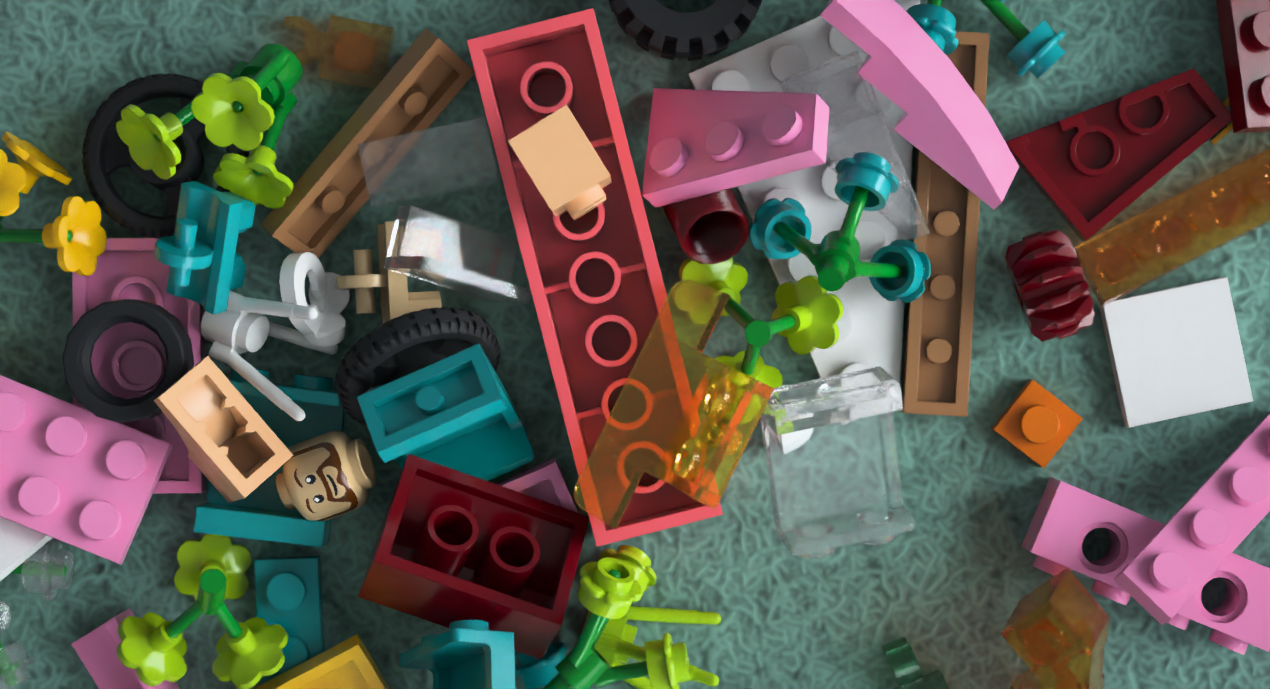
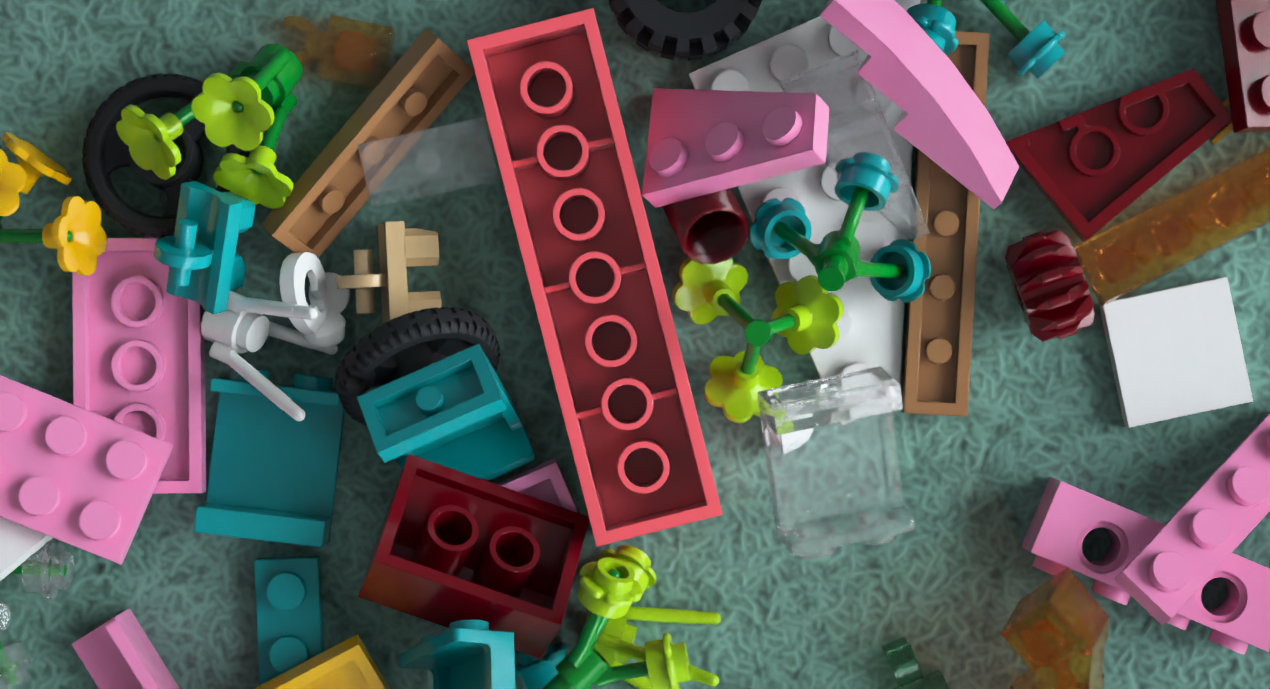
black tyre [62,299,194,423] -> none
lime plant [117,533,289,689] -> none
light nougat arch [154,356,293,503] -> none
tan head [276,430,377,521] -> none
clear panel [384,205,531,303] -> none
light nougat brick [508,104,612,220] -> none
clear yellow plate [574,280,774,529] -> none
orange plate [991,379,1083,468] -> none

